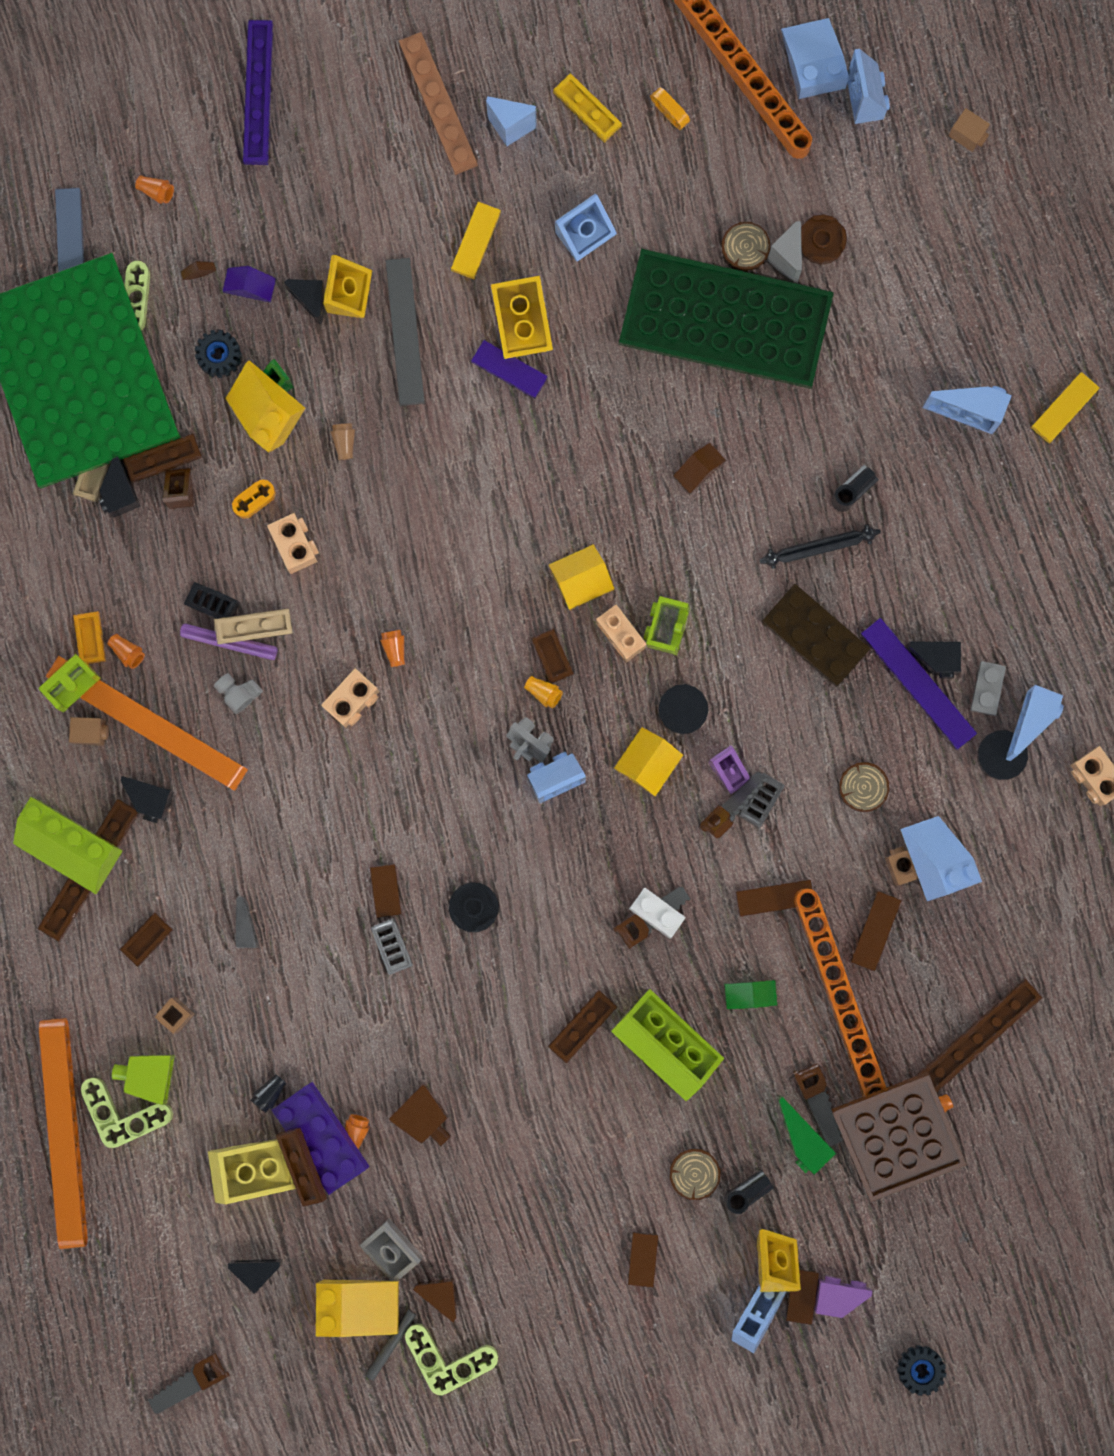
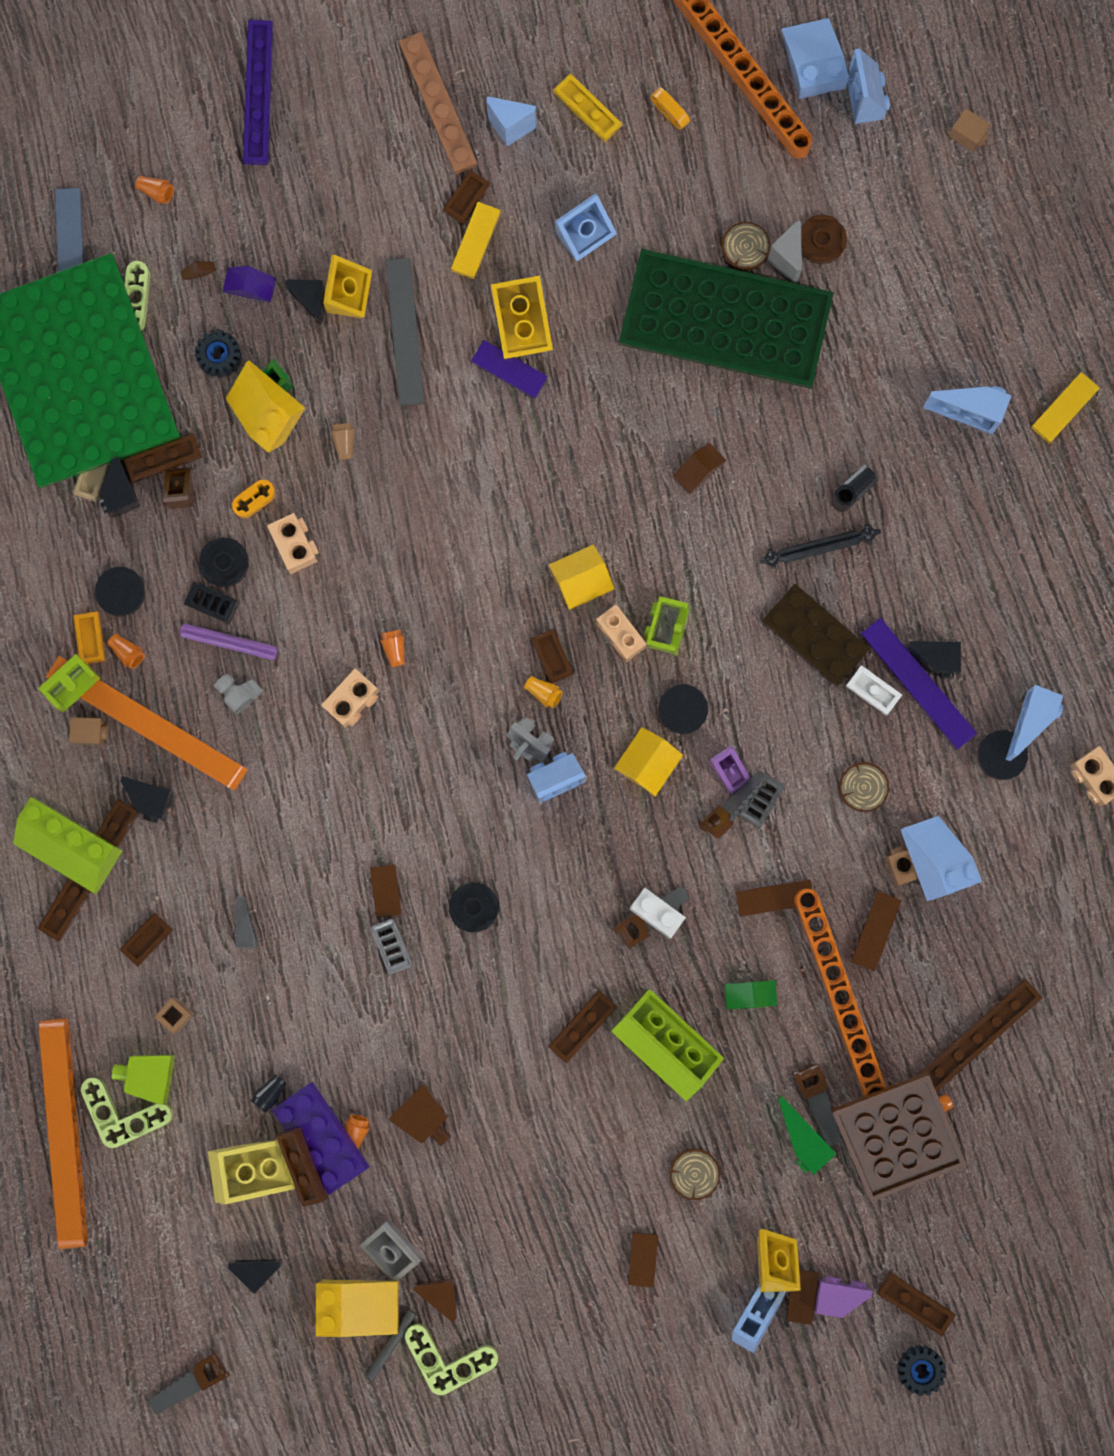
tan tile [213,609,292,645] -> none
black piece [724,1169,774,1214] -> none
light grey plate [970,661,1006,716] -> none
none -> black tile [95,567,146,617]
none -> black tile [199,537,249,587]
none -> reddish brown tile [443,170,491,225]
none -> white plate [846,665,902,716]
none -> reddish brown tile [876,1271,956,1337]

